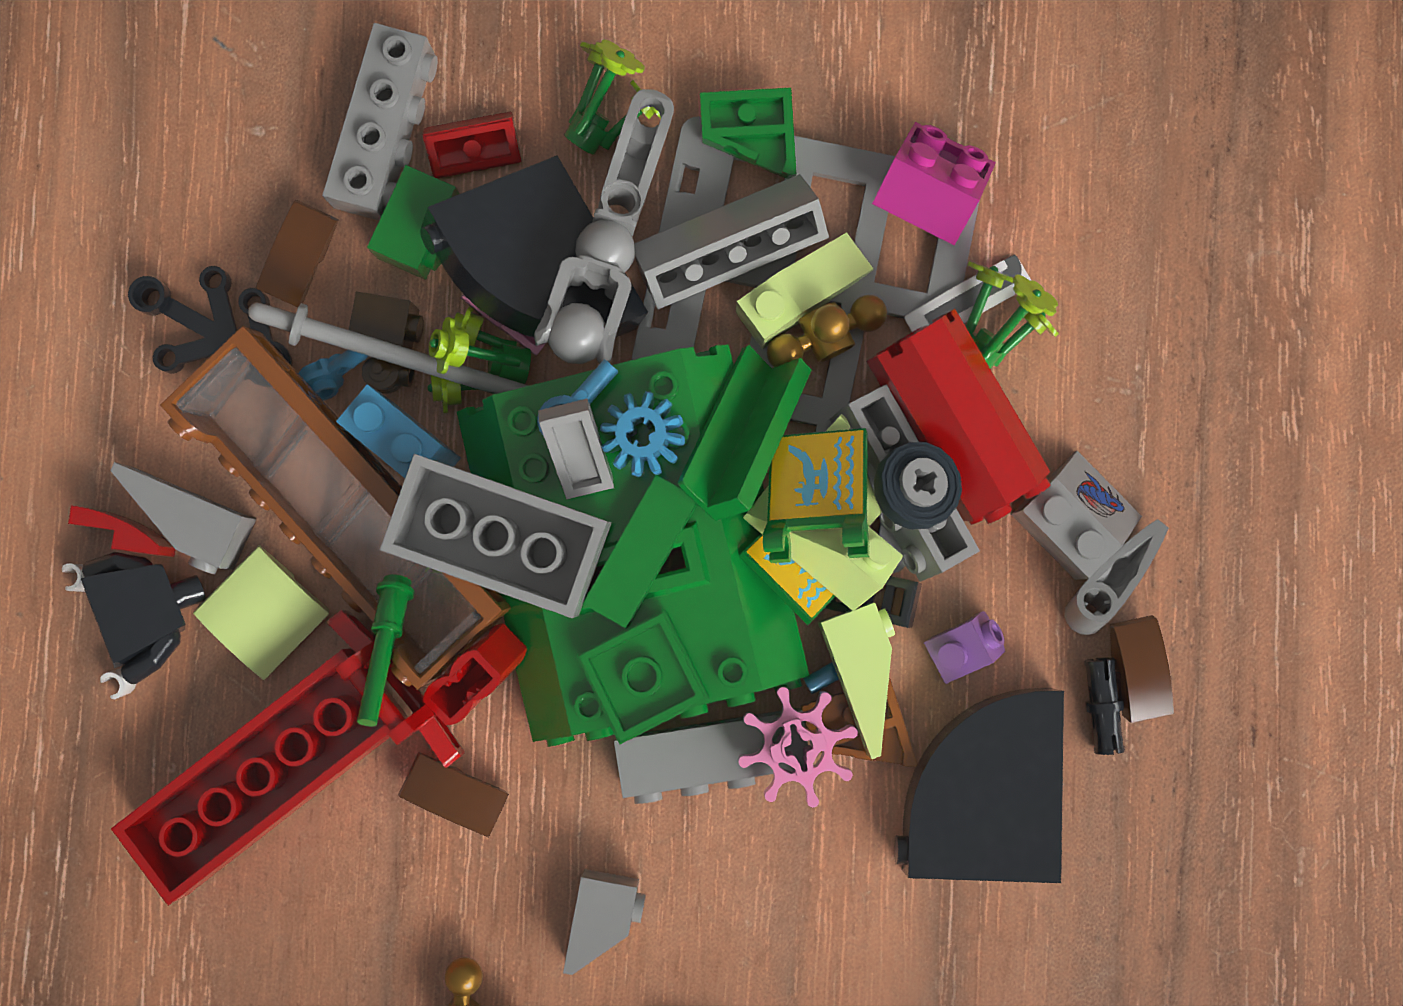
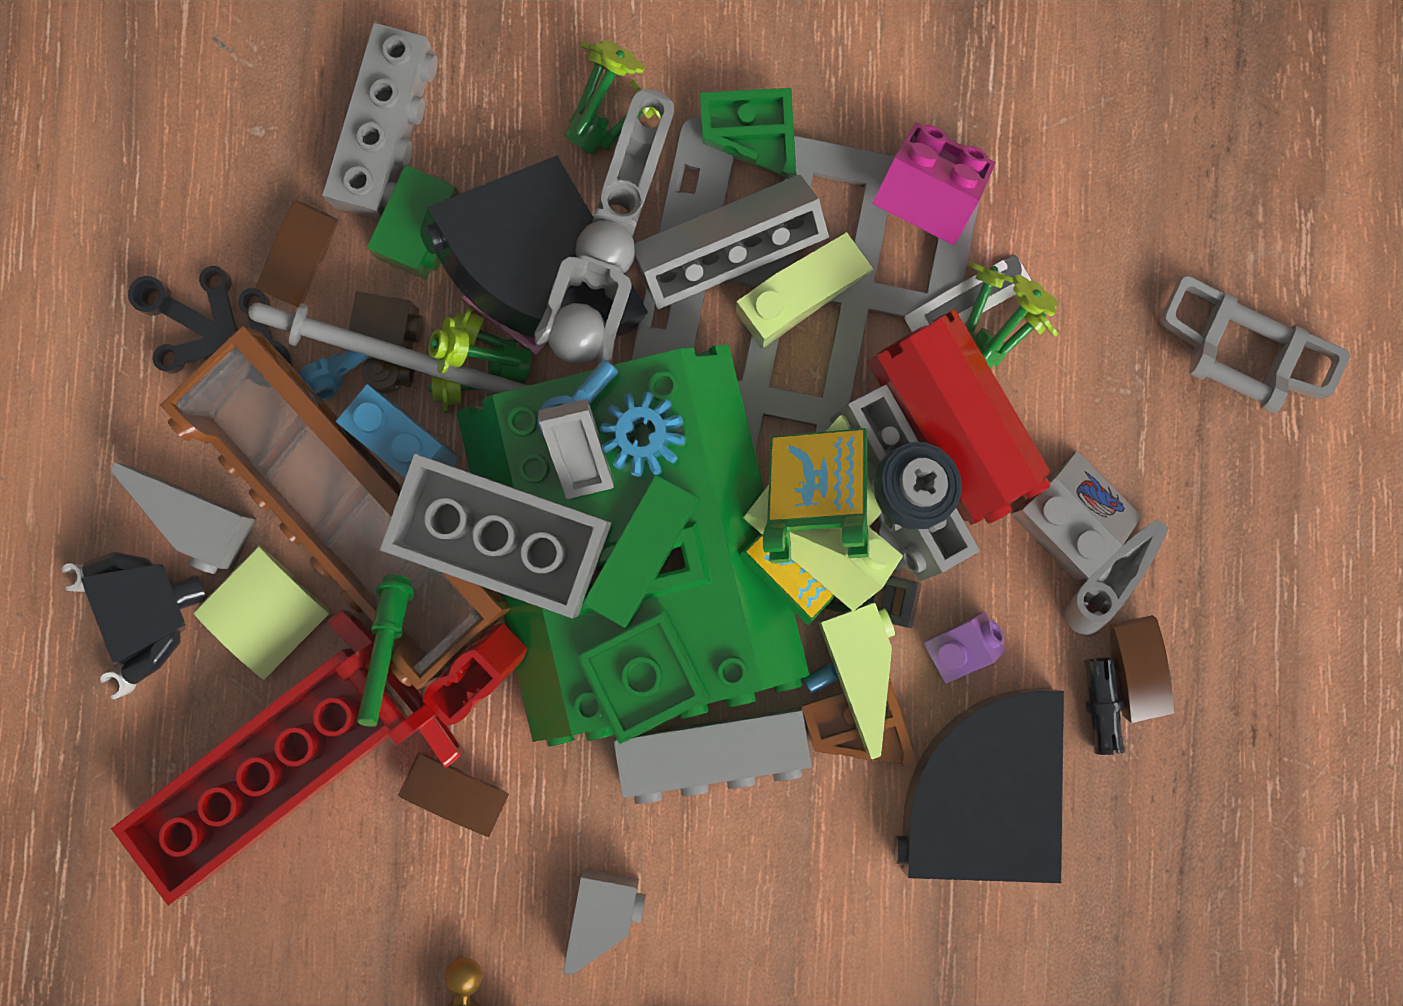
red slope [68,505,175,557] -> none
red slope [422,111,522,178] -> none
green panel [678,345,812,521] -> none
bright pink gear [738,686,858,808] -> none
pearl gold piece [767,295,887,367] -> none
none -> light grey bar [1160,276,1350,414]

